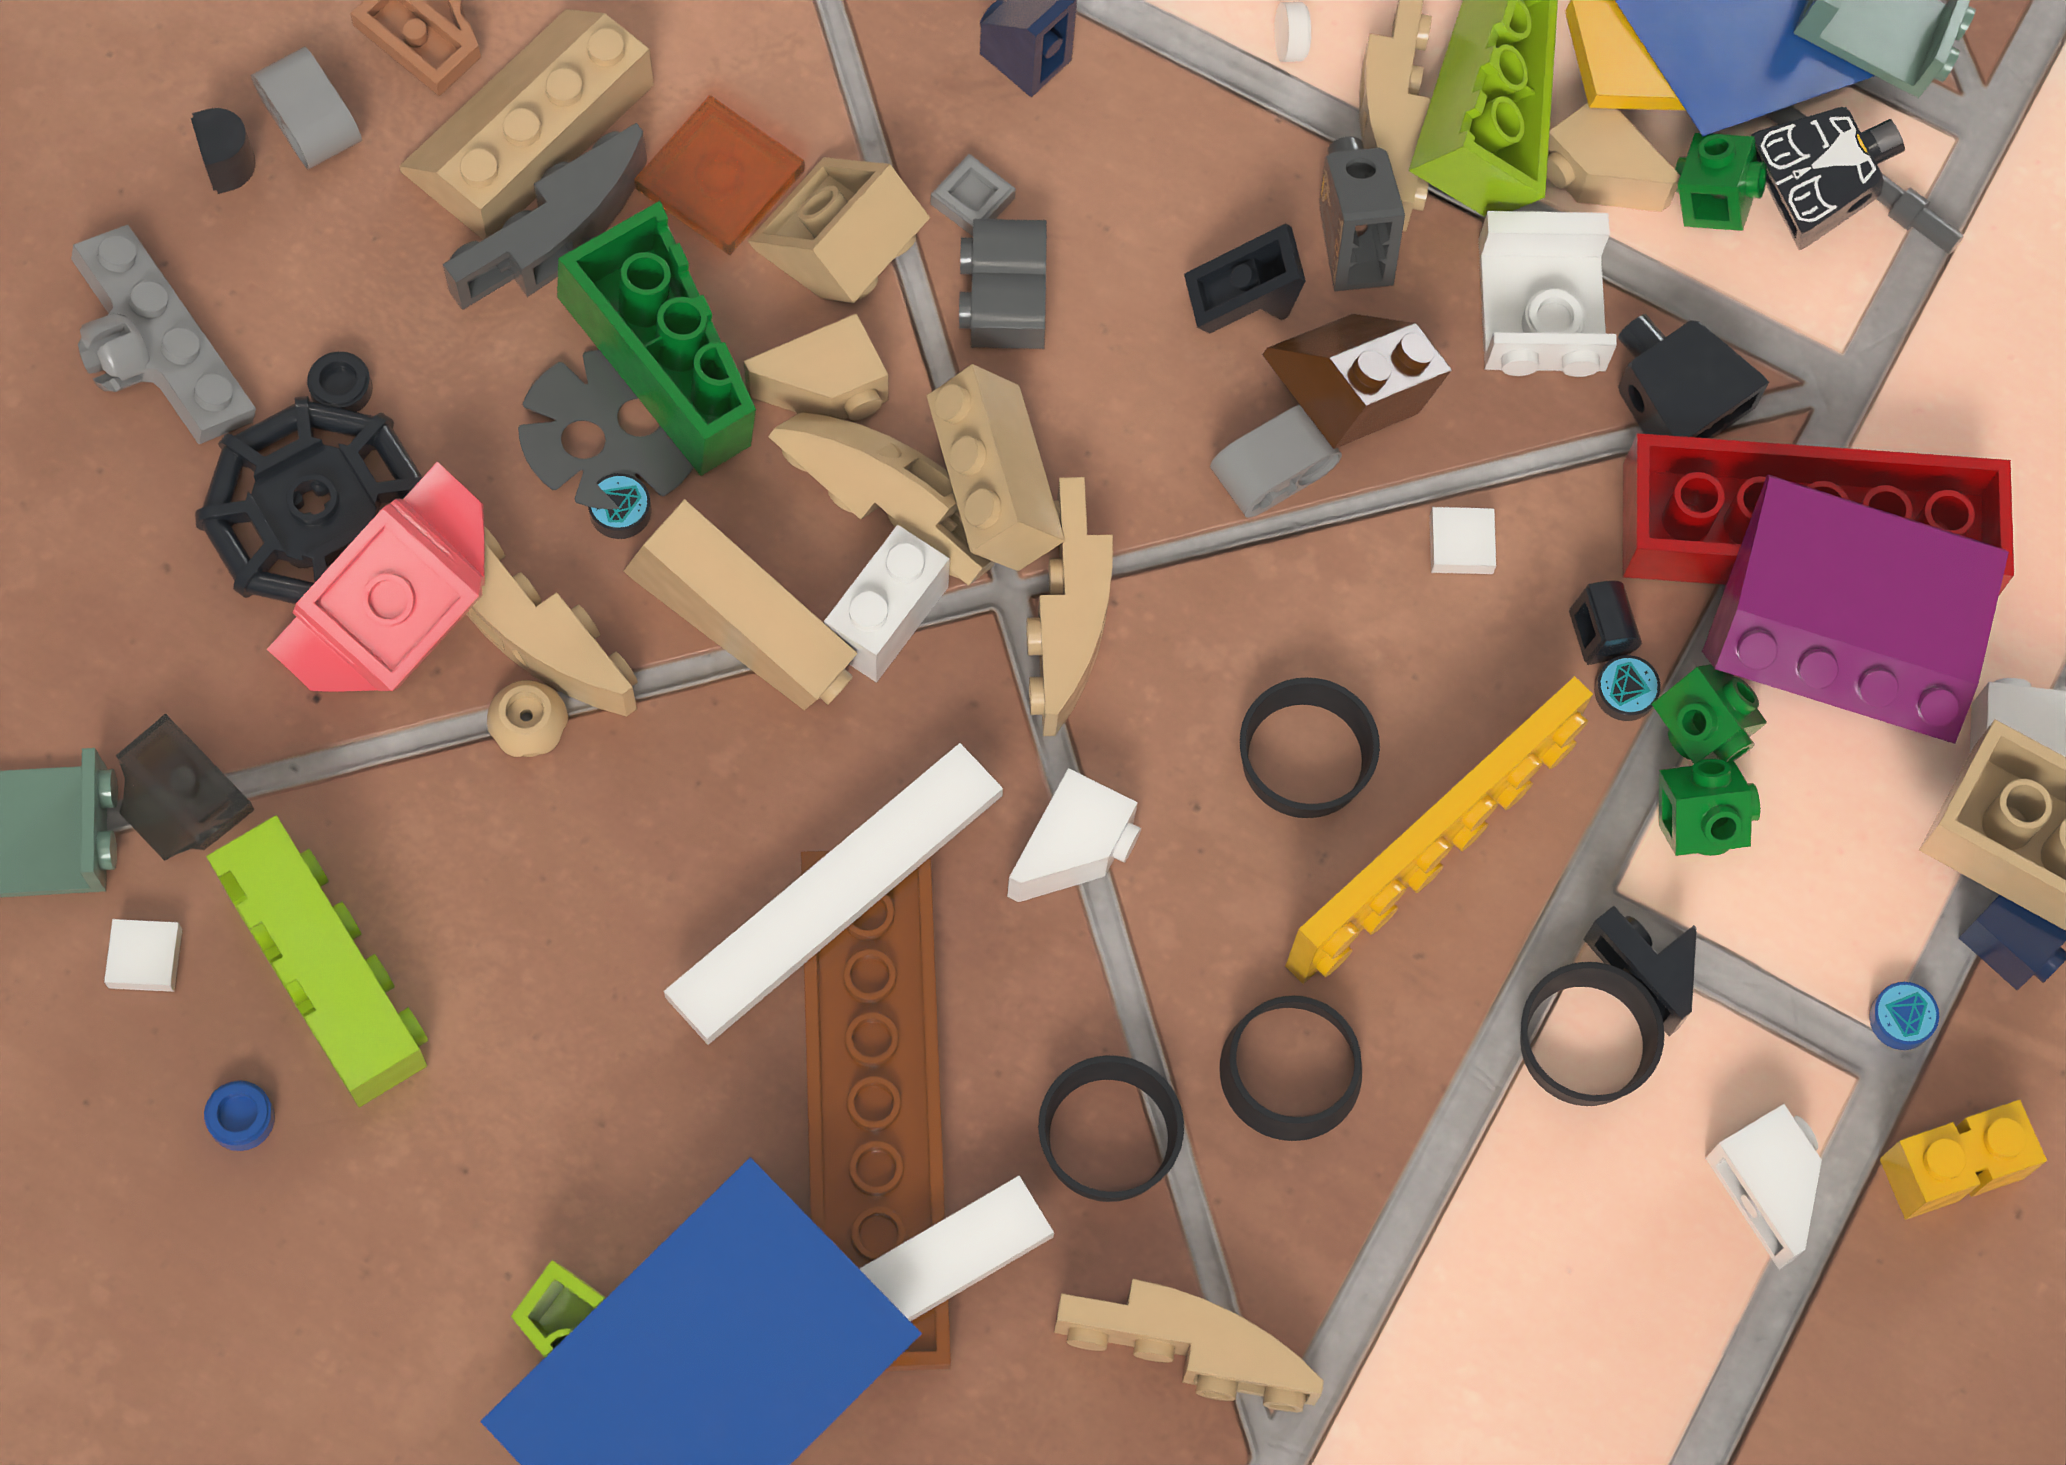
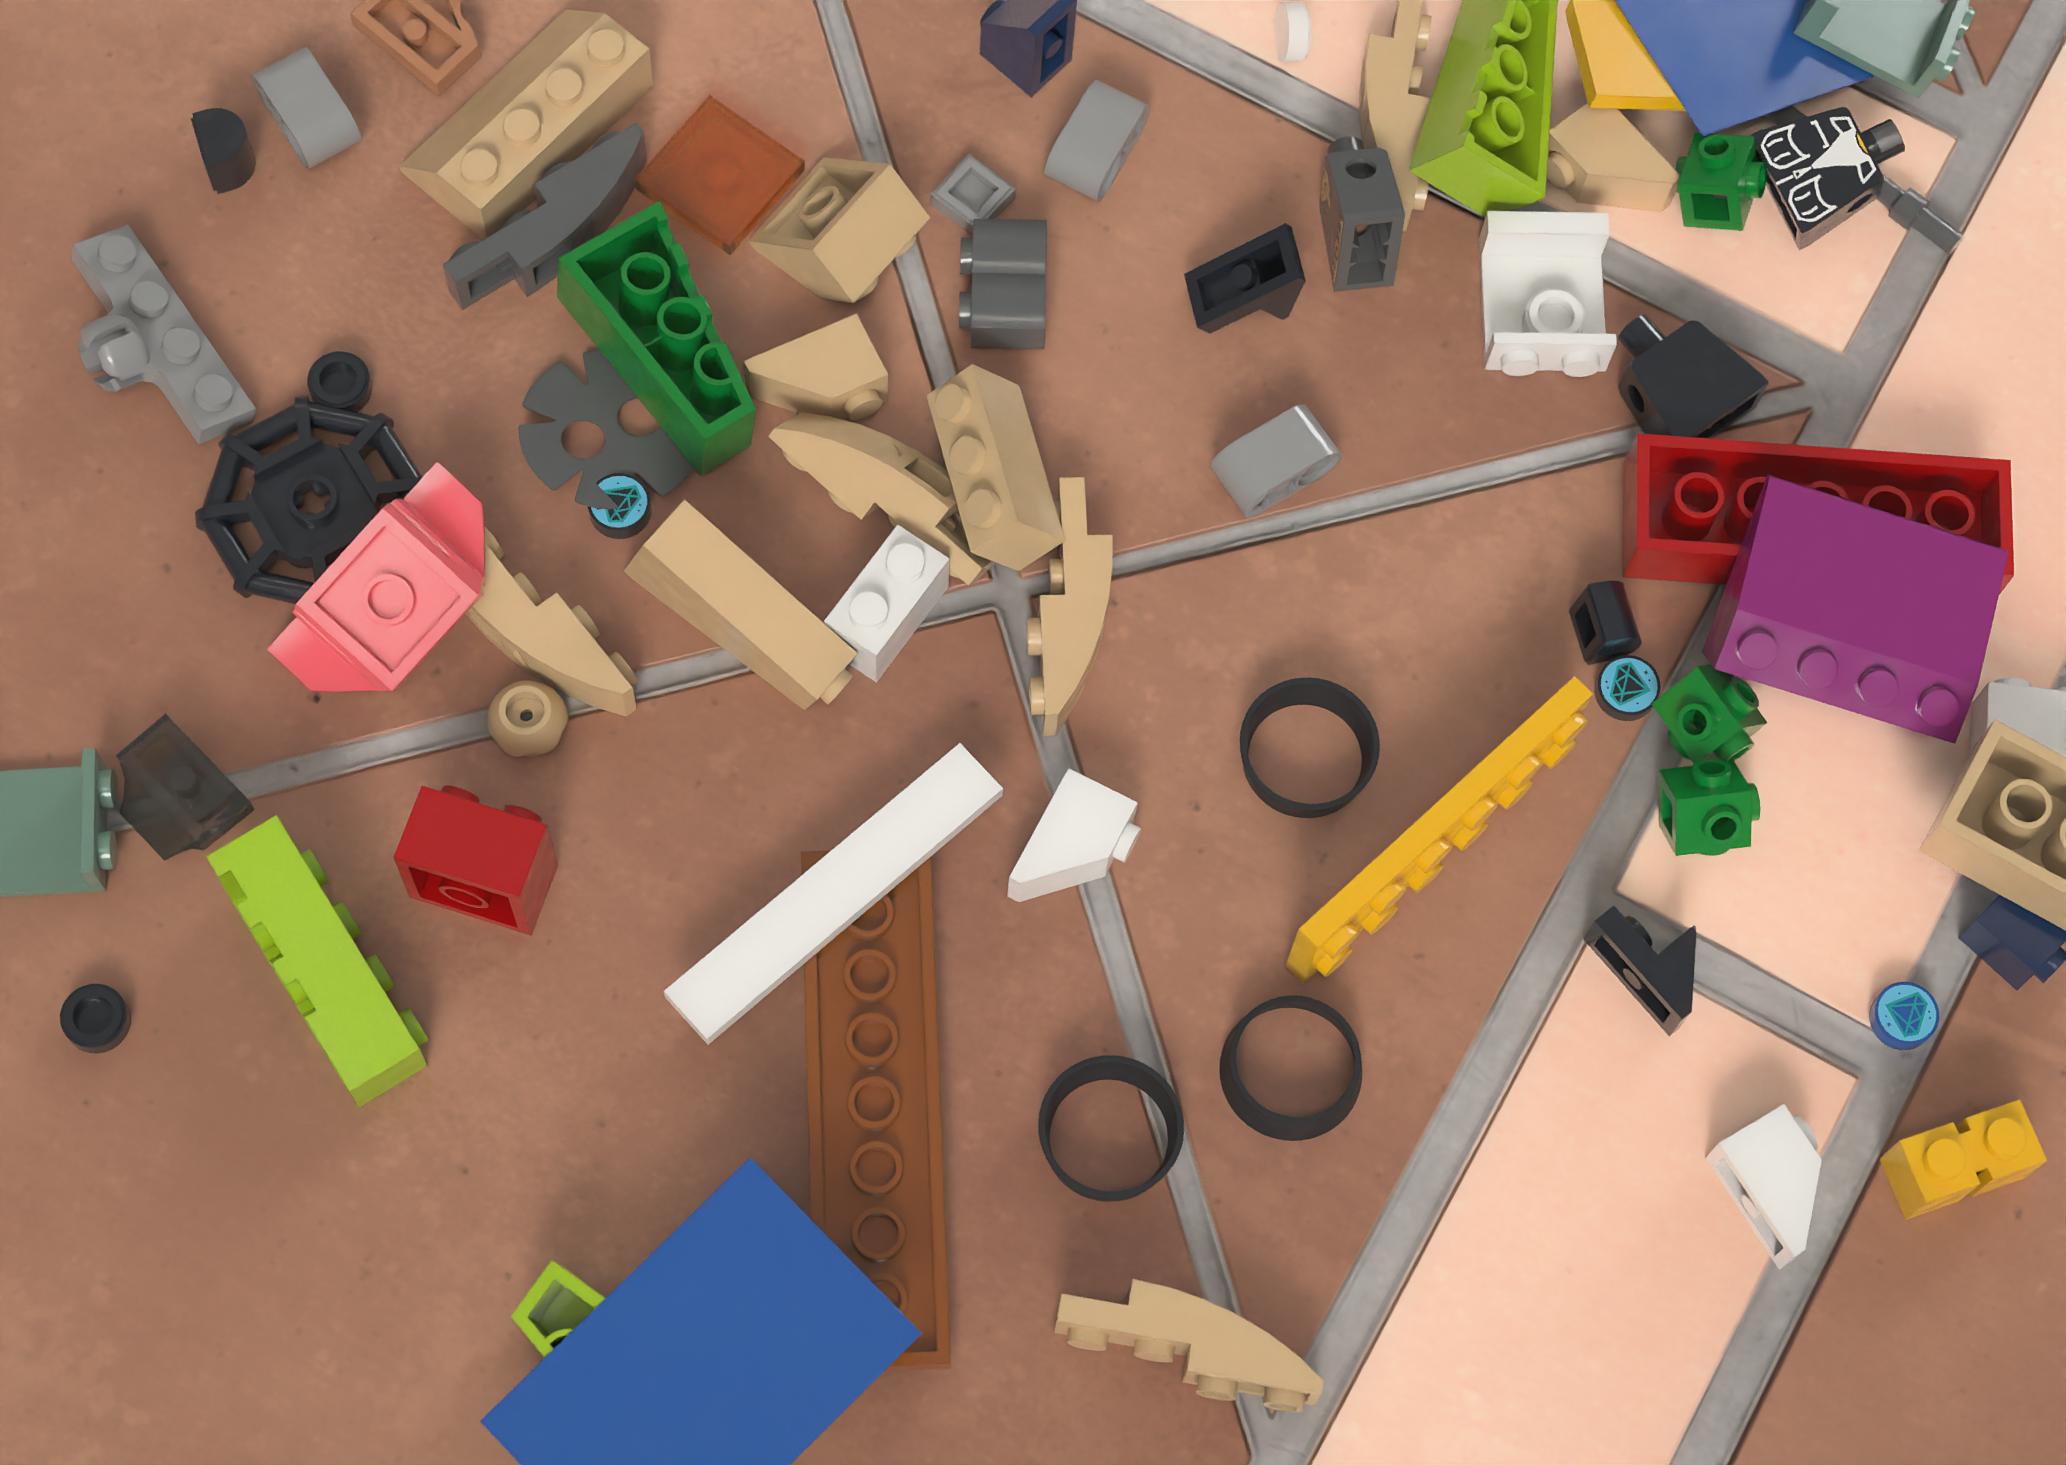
white tile [104,919,182,992] -> none
blue tile [204,1081,275,1151] -> none
white tile [860,1176,1054,1321] -> none
reddish brown slope [1262,314,1452,449] -> none
white tile [1430,507,1496,574] -> none
black tyre [1520,962,1665,1106] -> none
none -> black tile [60,984,131,1053]
none -> red brick [393,785,558,936]
none -> light grey beam [1044,79,1150,202]

